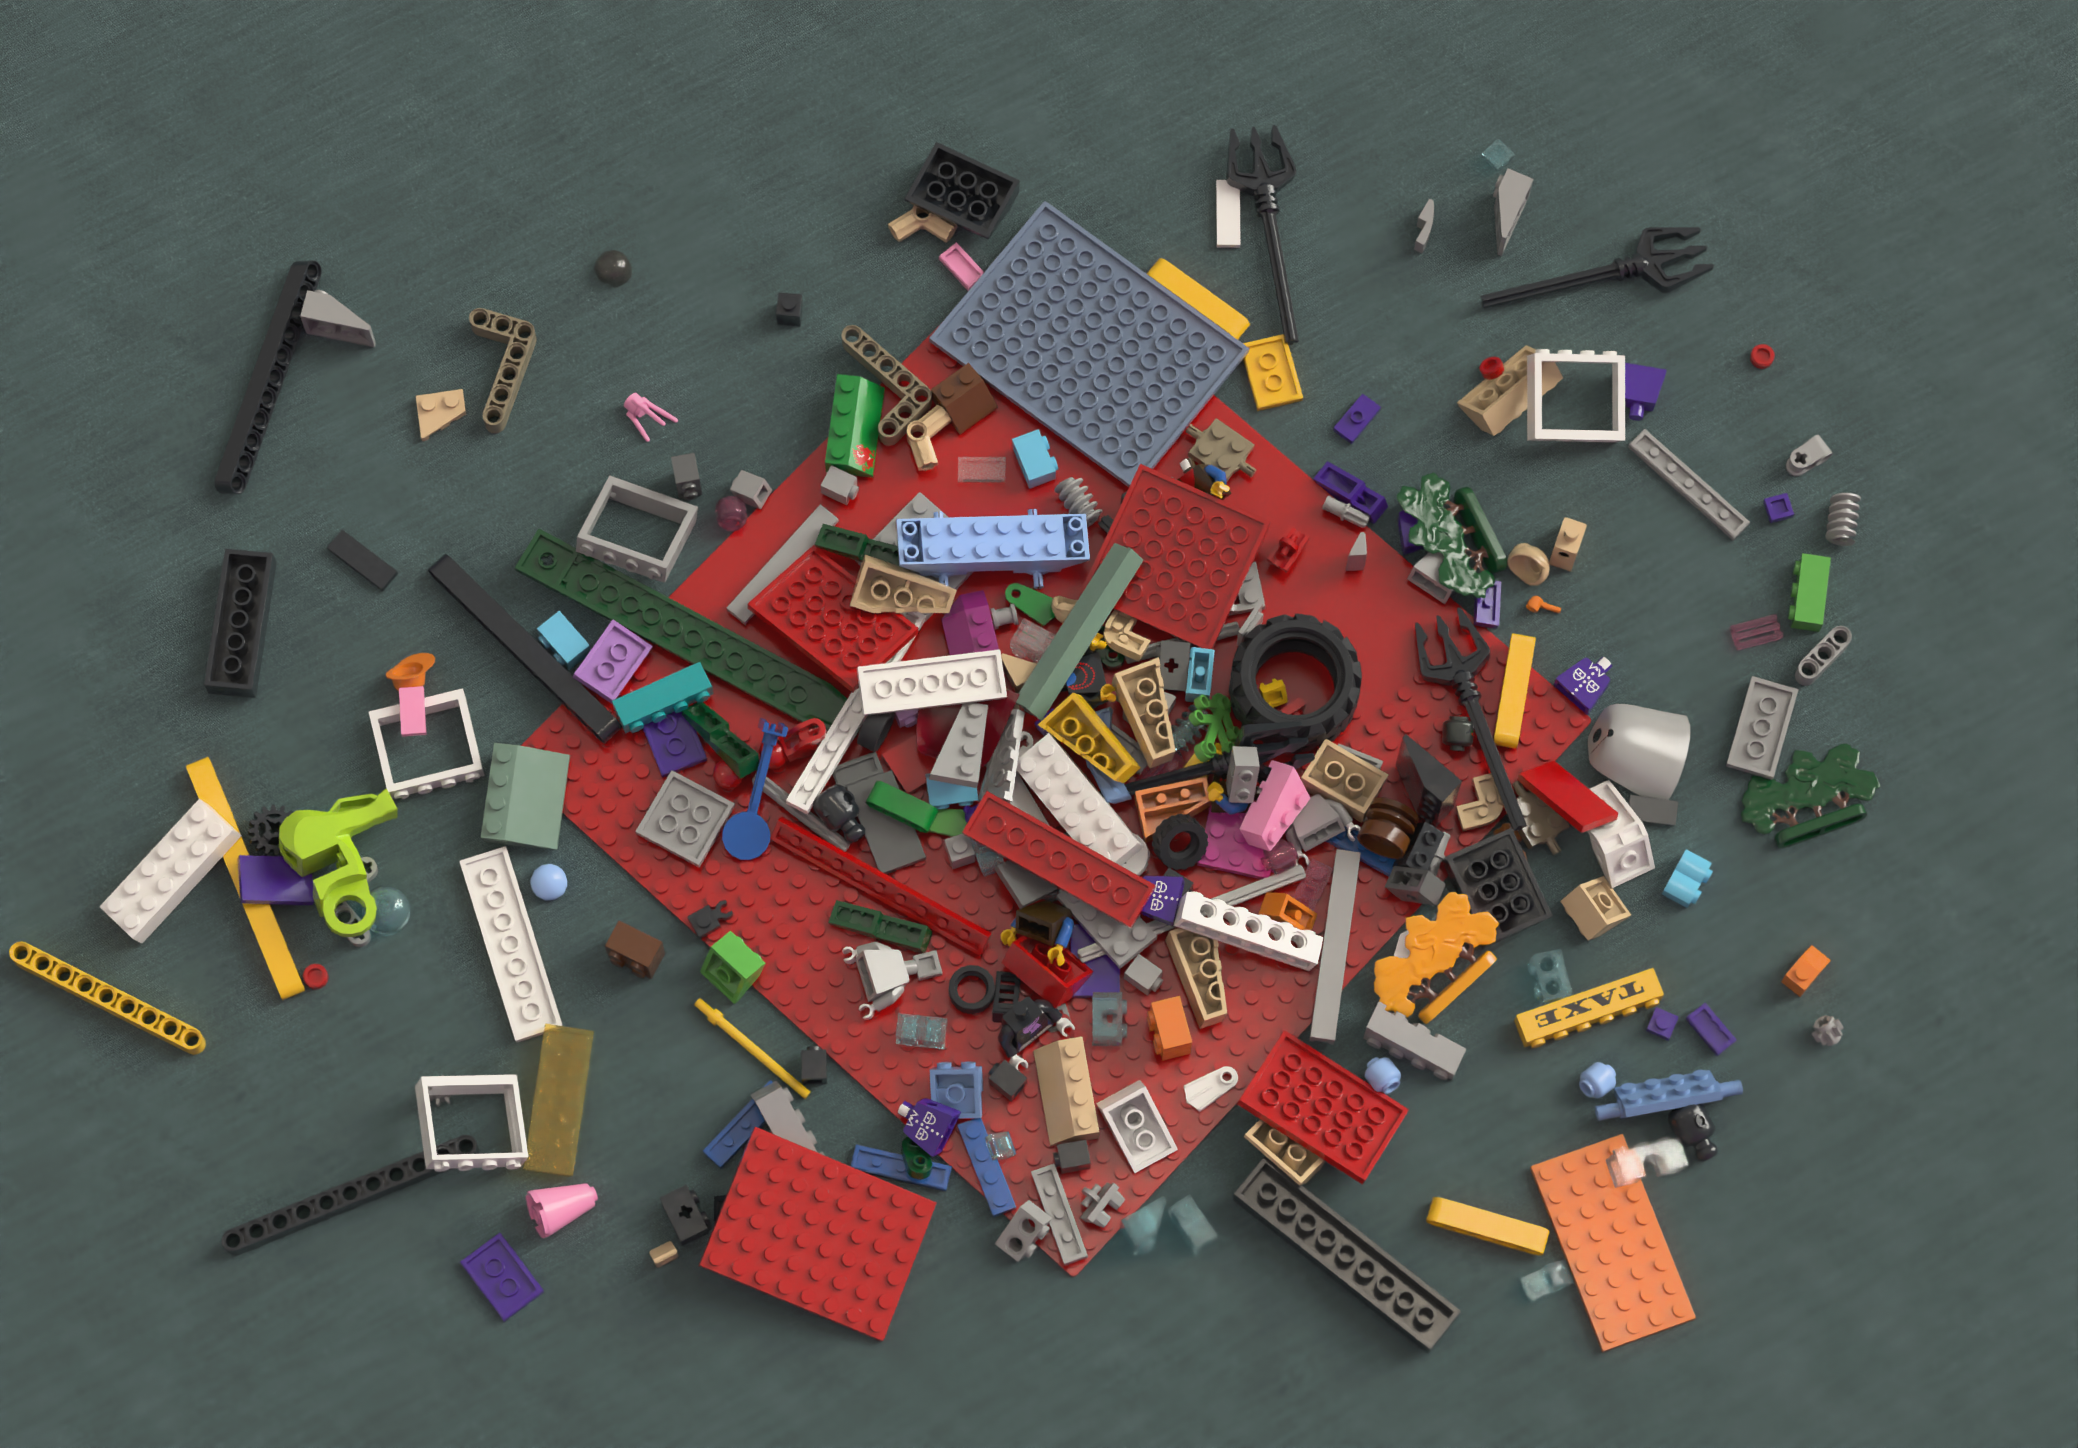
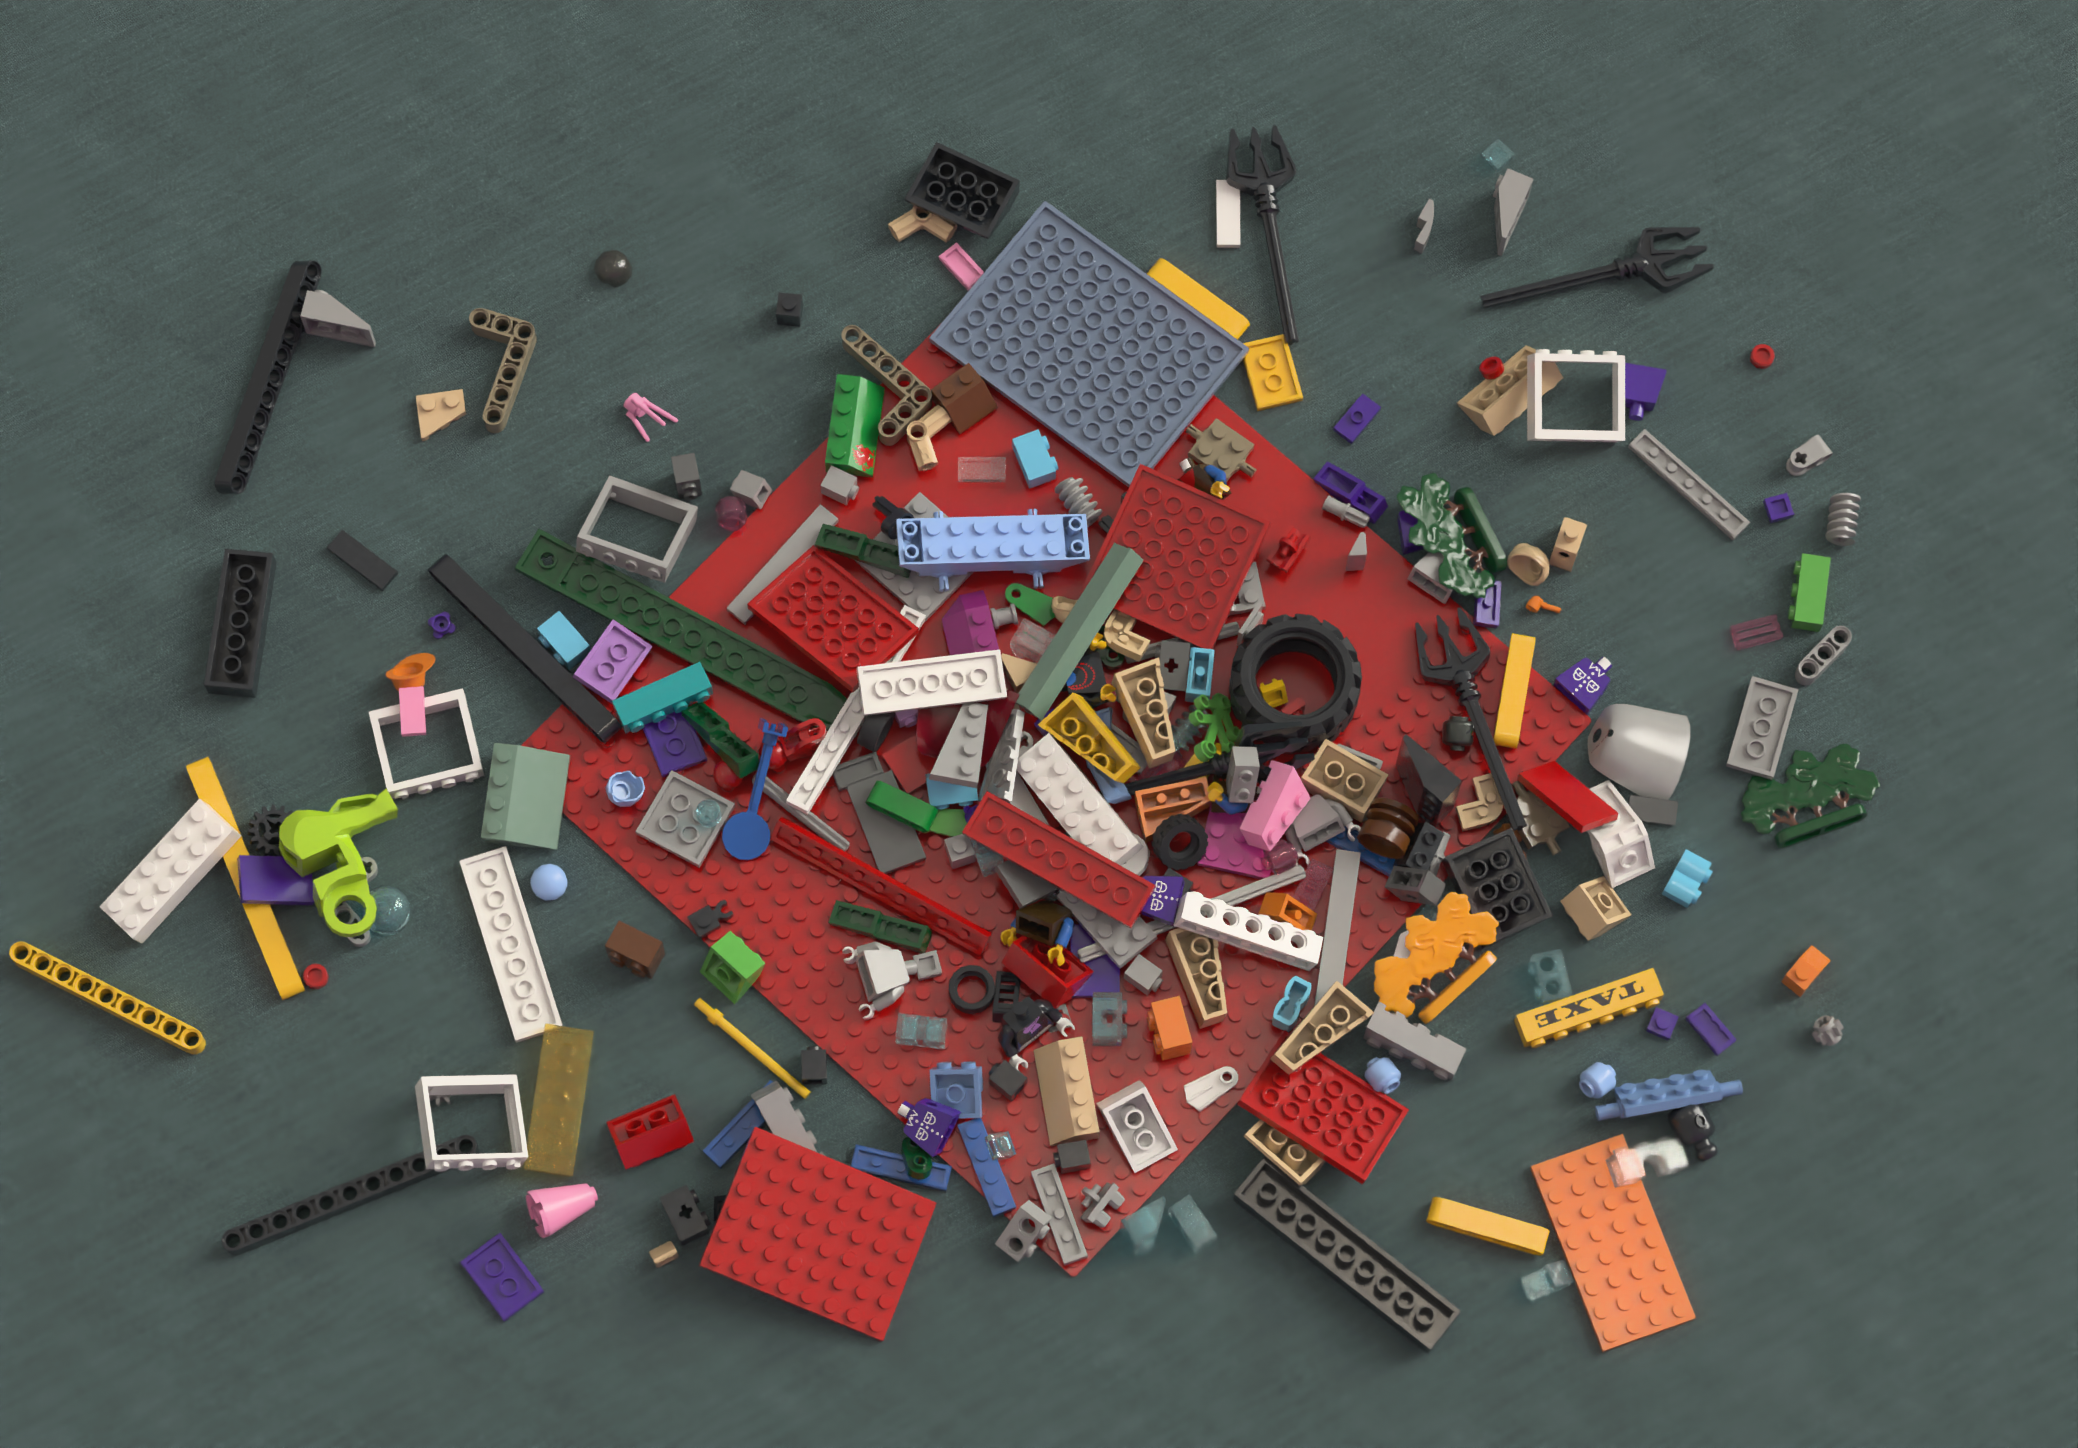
black piece [813,784,866,844] -> none
tan wedge [850,555,957,613] -> none
none -> dark purple plate [428,612,456,639]
none -> light blue hair [605,771,645,807]
none -> red slope [606,1094,694,1170]
none -> clear light blue wheel [696,799,721,828]
none -> black piece [872,496,914,540]
none -> tan wedge [1270,981,1374,1075]
none -> medium azure brick [1272,976,1311,1032]

